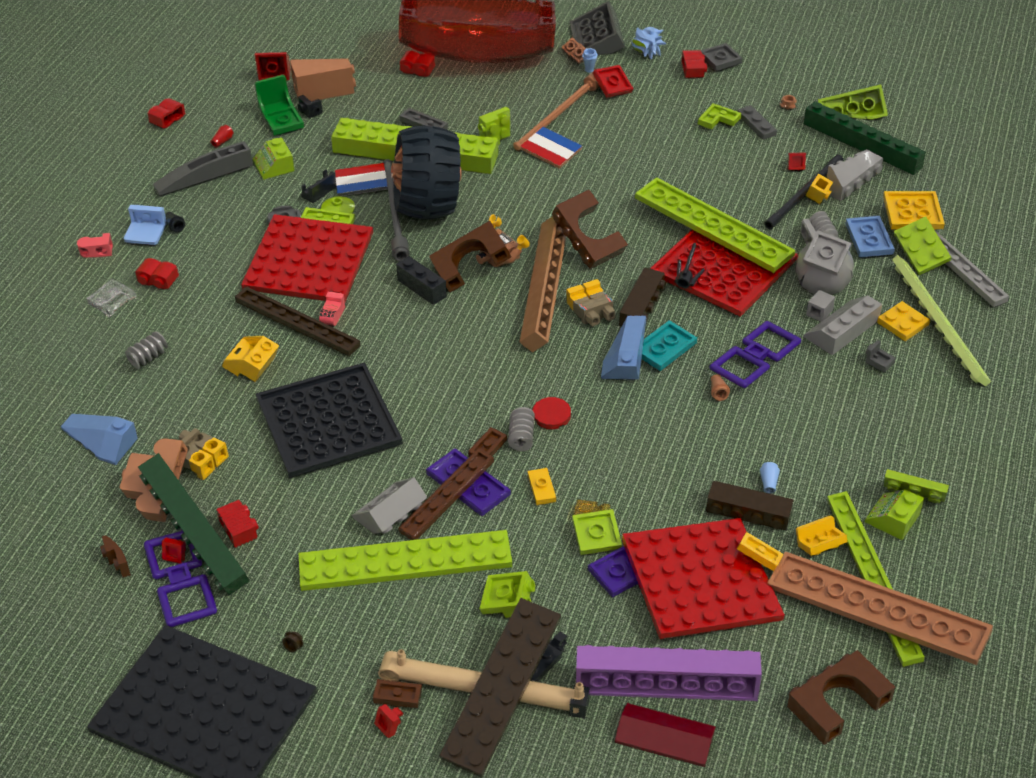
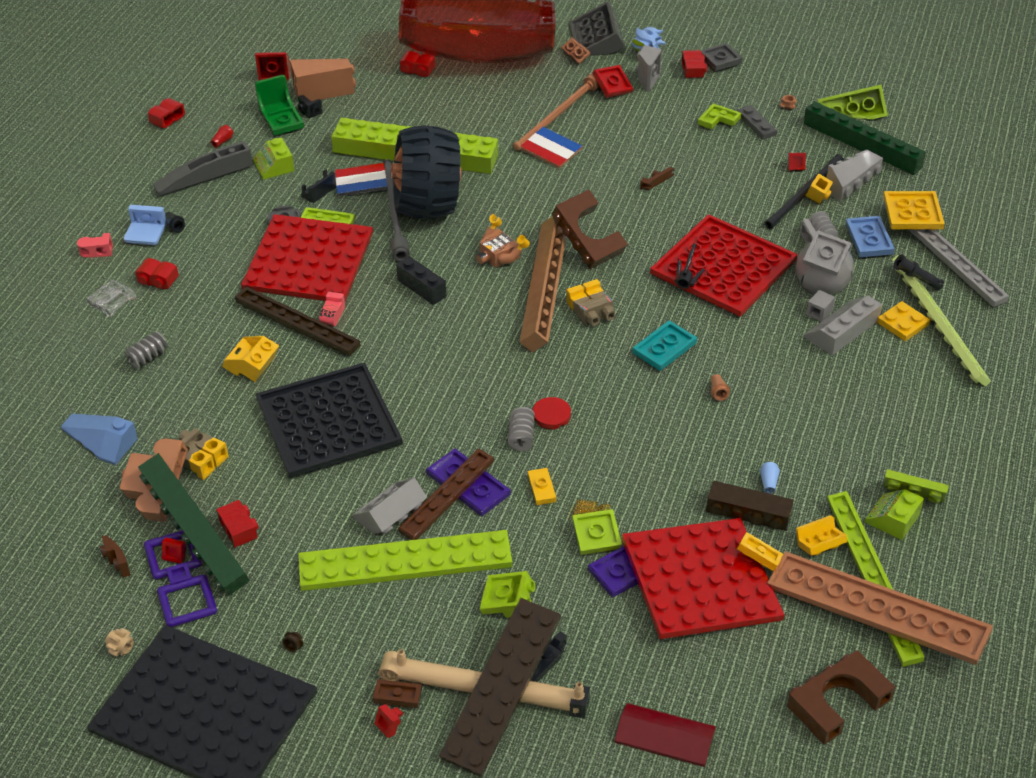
lime dish [321,196,355,213] -> none
dark grey plate [399,108,448,129] -> none
reddish brown arch [429,221,511,293] -> none
reddish brown plate [468,427,507,457] -> none
lime plate [478,106,510,145] -> none
medium lavender brick [576,645,762,701] -> none
light blue cone [582,48,598,73] -> none
medium blue wedge [601,316,646,379] -> none
dark brown brick [619,267,667,327] -> none
lime plate [635,177,795,273] -> none
dark purple bar [709,321,801,388] -> none
dark grey bracket [865,340,896,373] -> none
lime plate [894,216,951,275] -> none
none -> tan gear [105,628,134,657]
none -> light grey slope [636,45,662,92]
none -> reddish brown piece [640,167,674,190]
none -> black pin [893,254,944,290]

